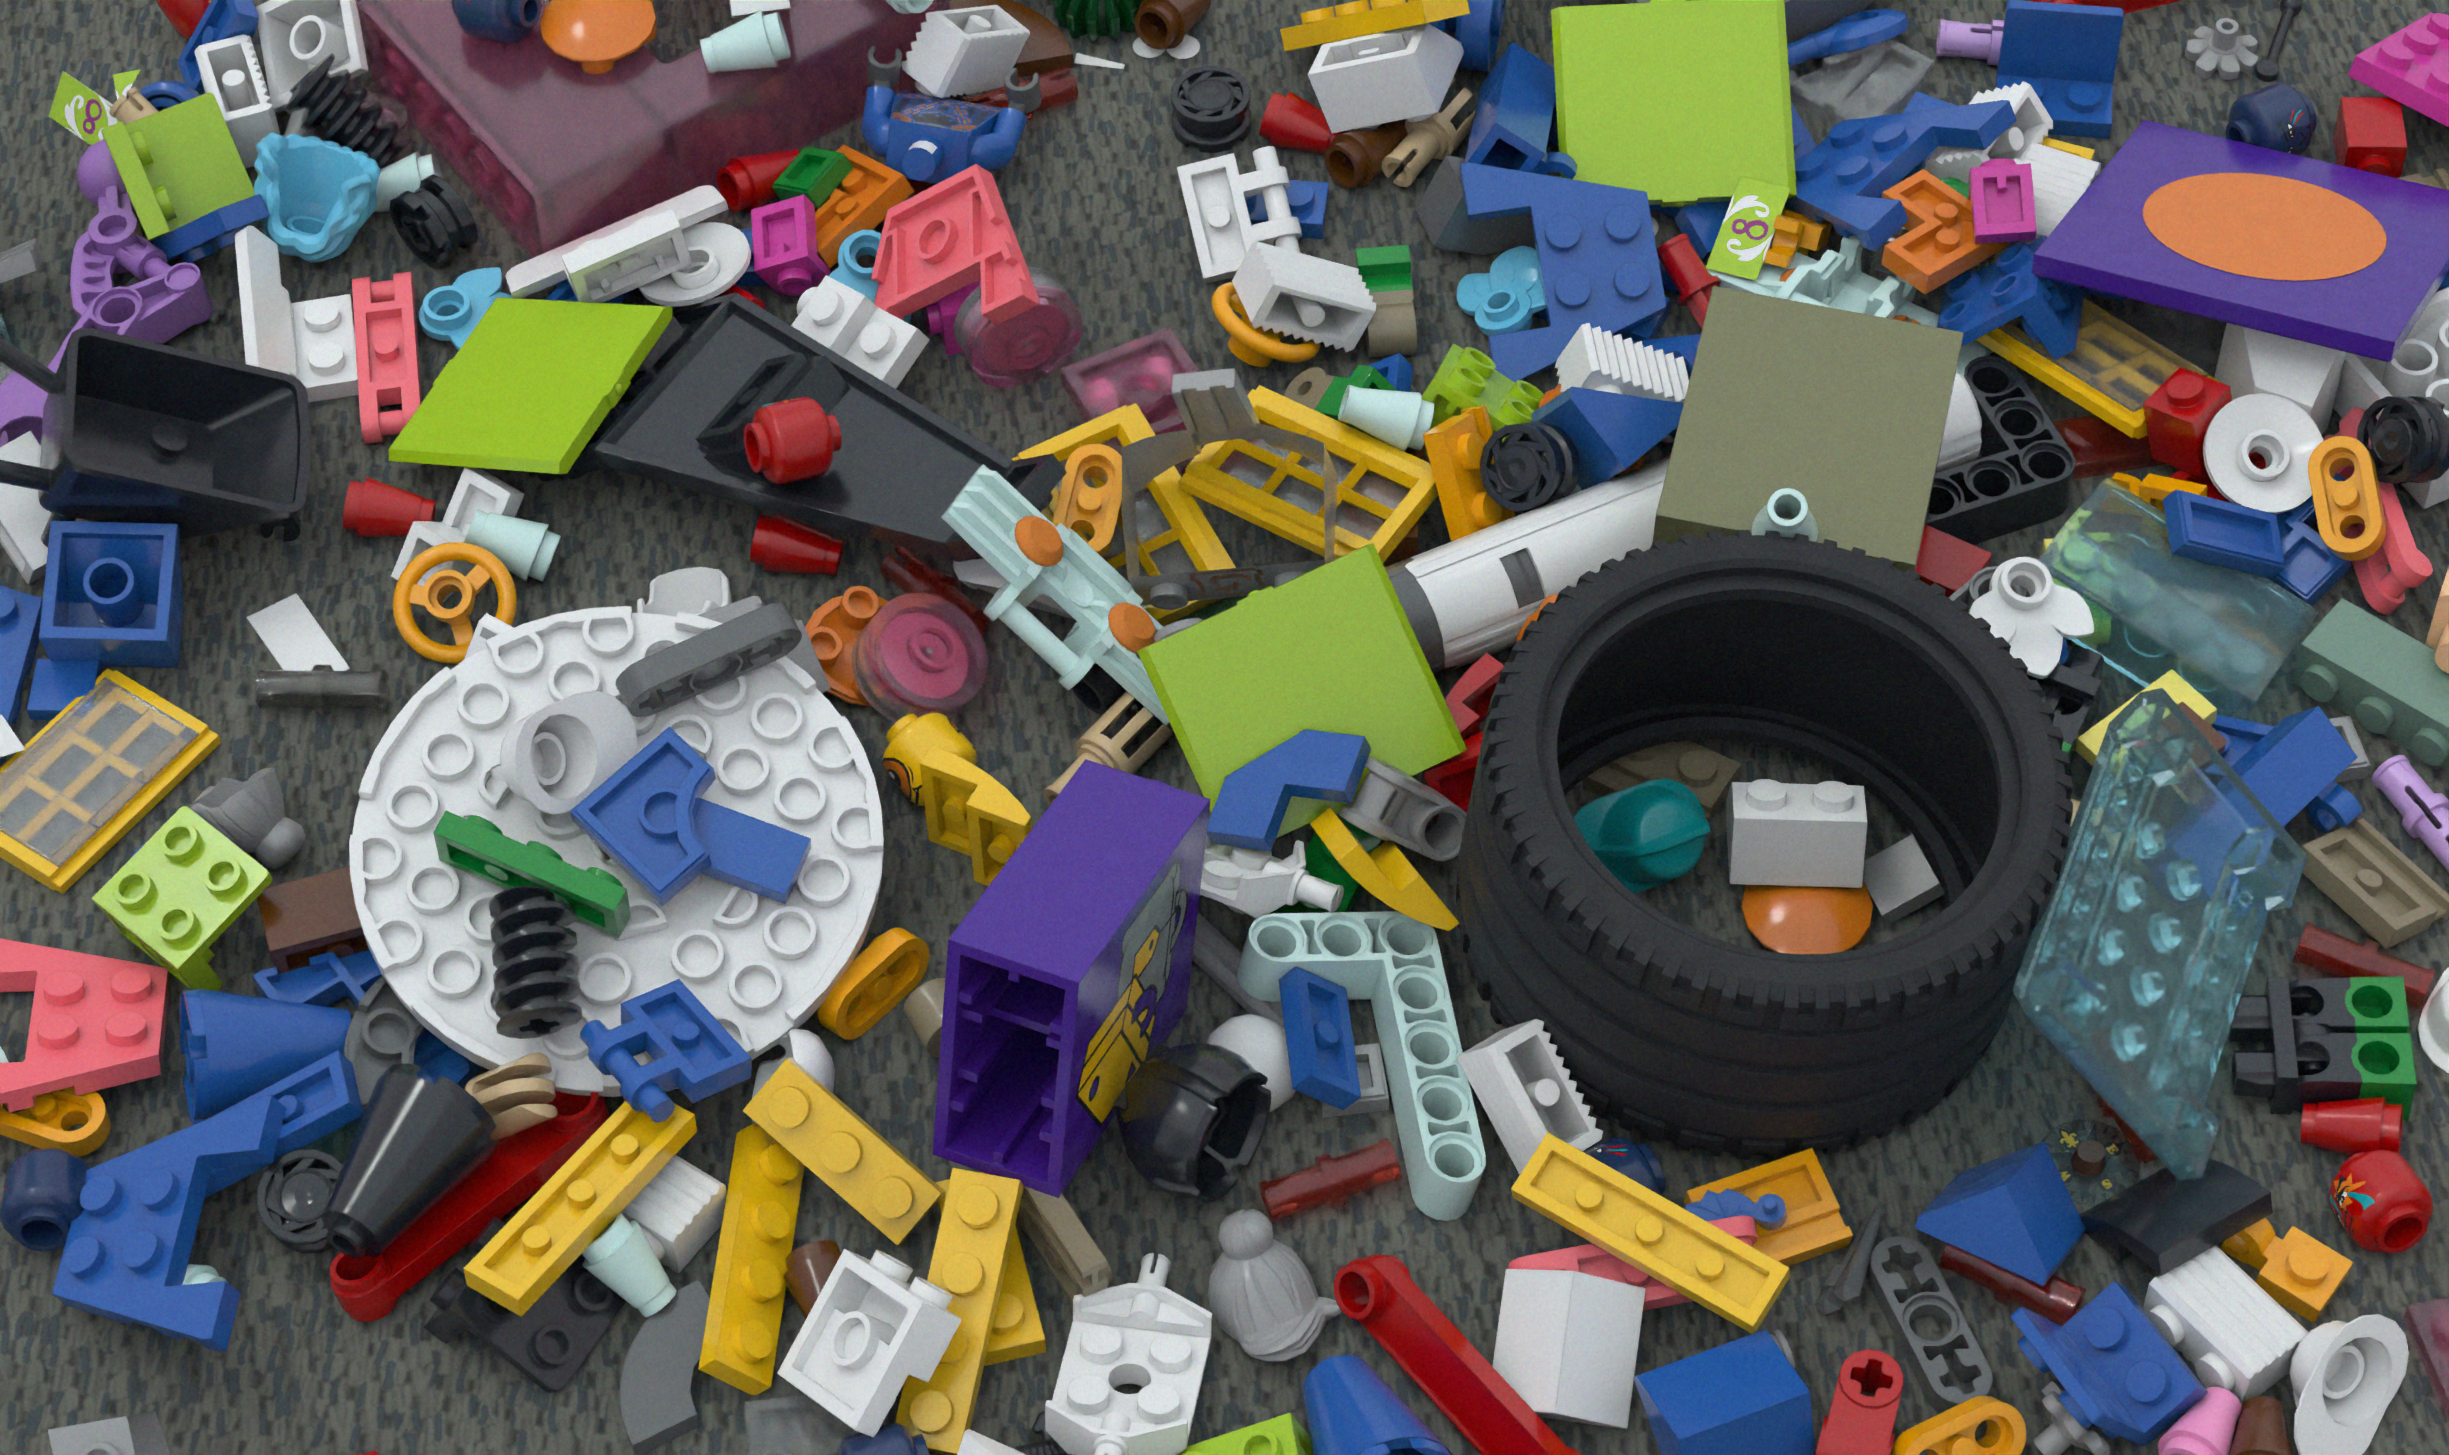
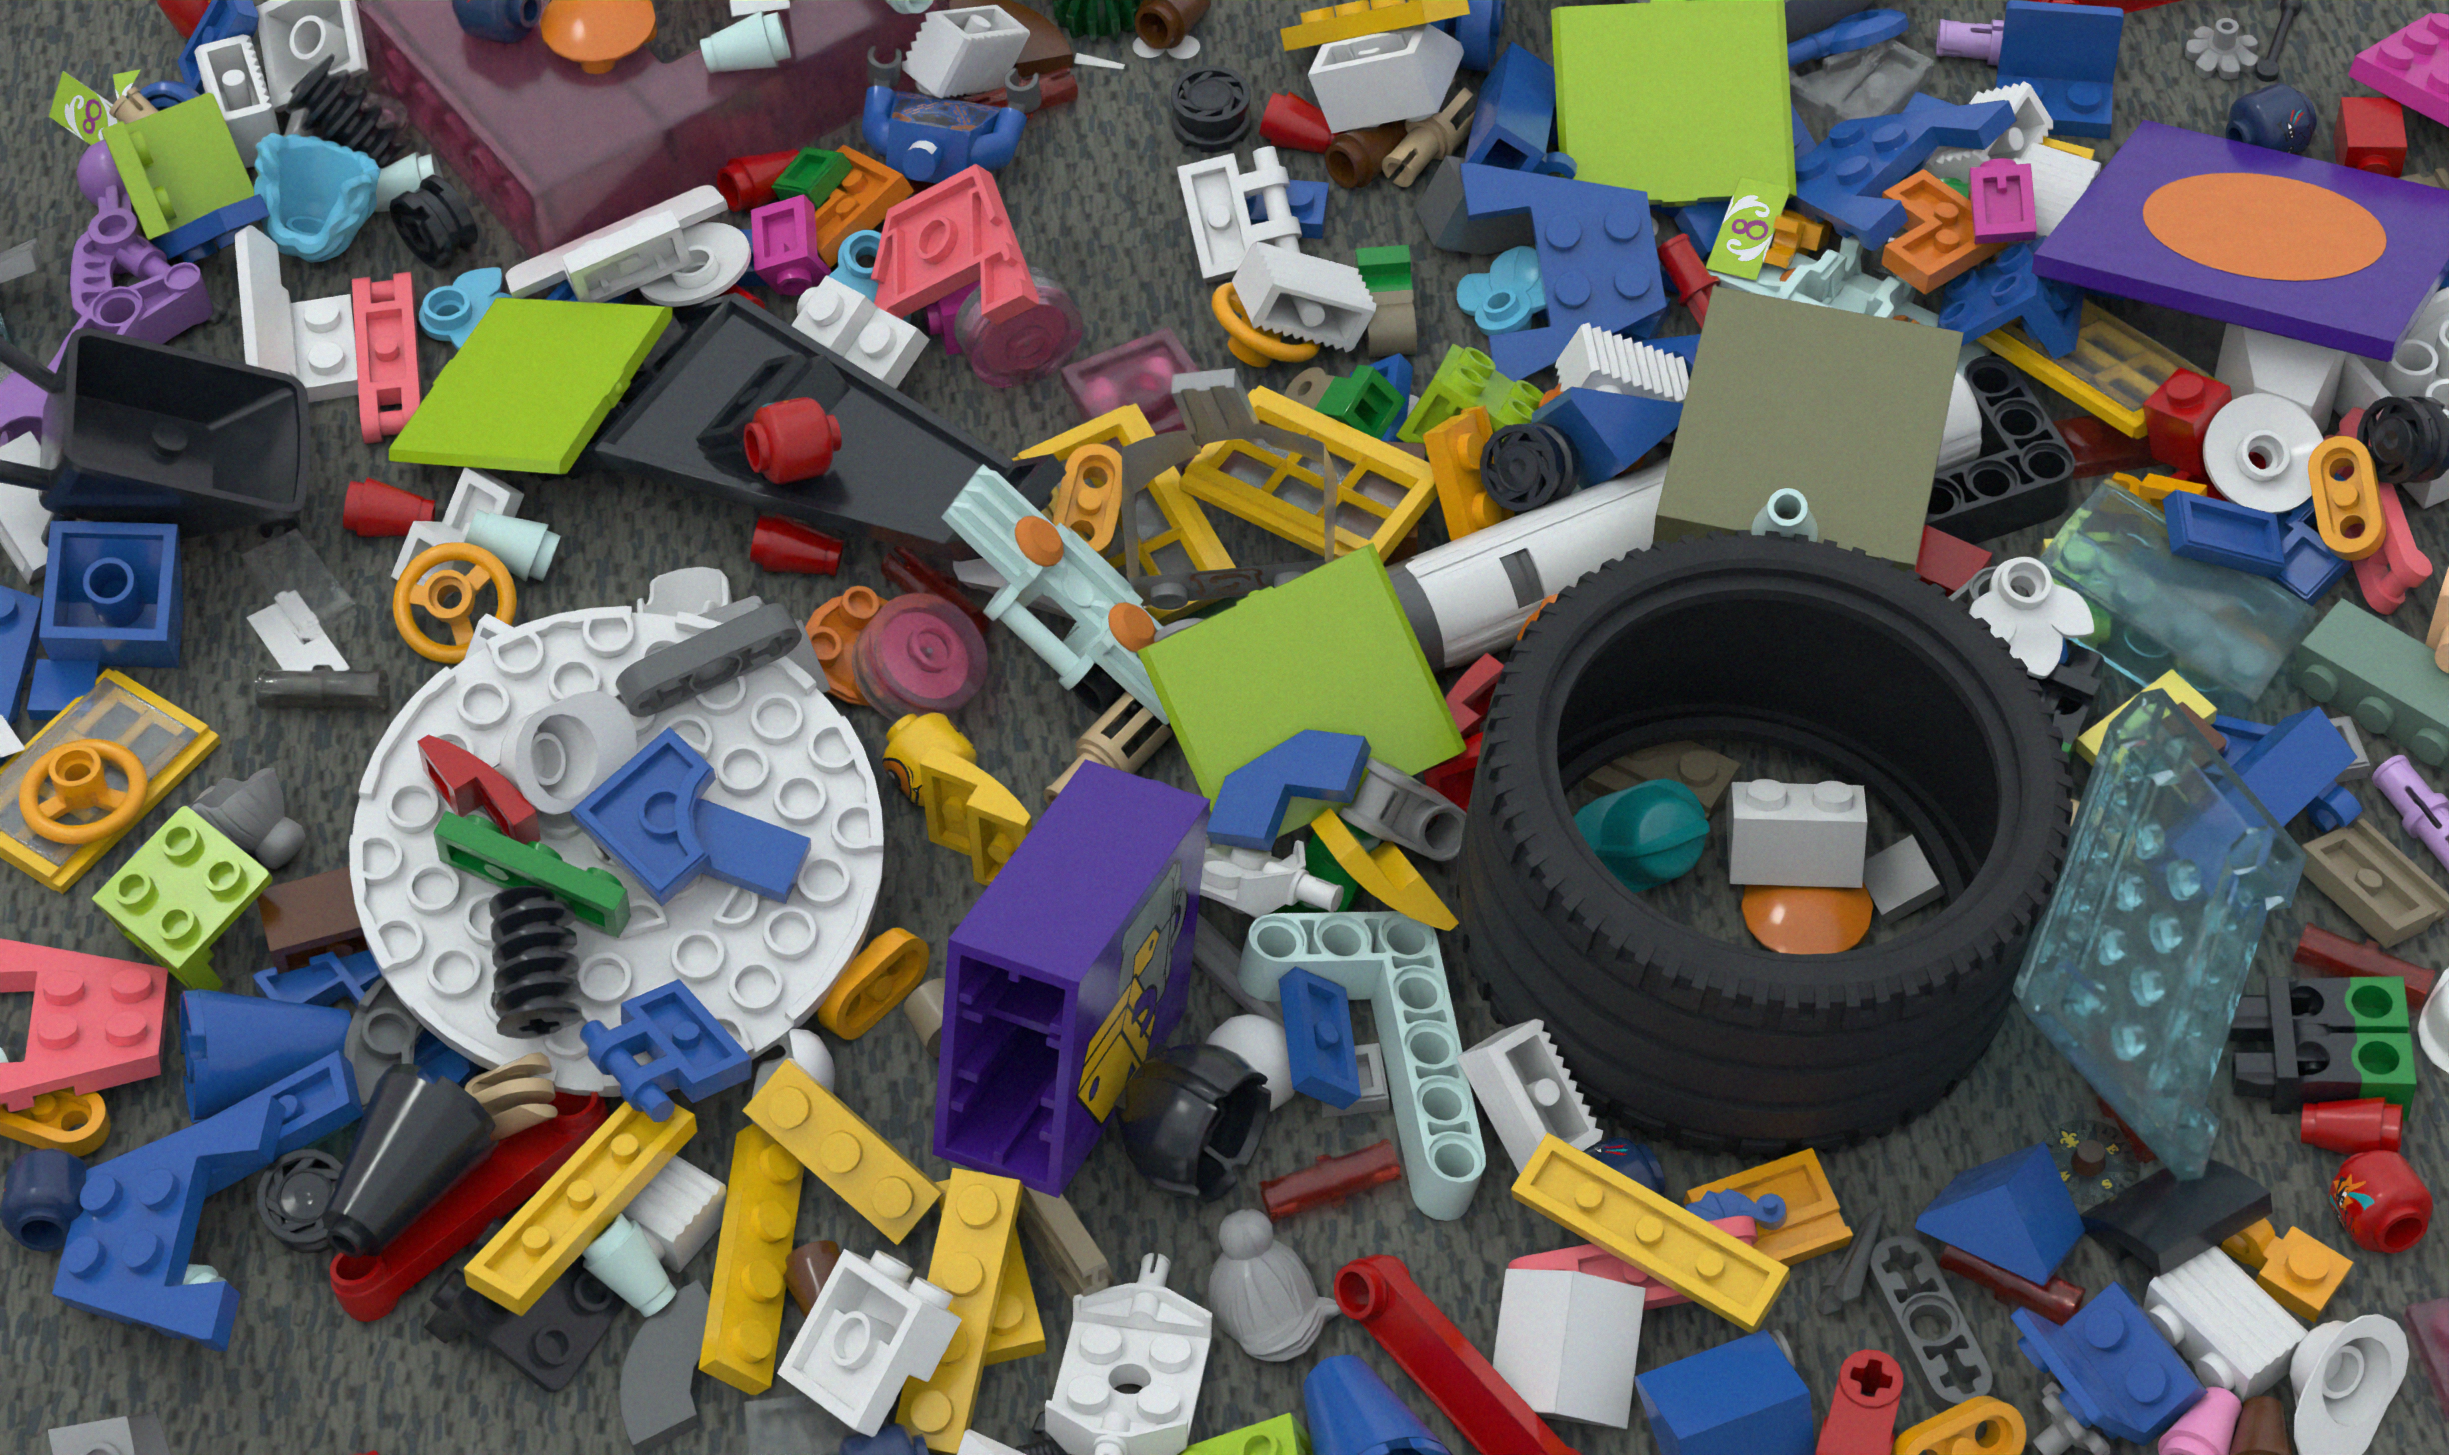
light aqua cone [1338,385,1434,451] -> none
none -> light orange piece [19,739,148,844]
none -> clear tile [242,528,358,645]
none -> red slope [417,734,541,845]

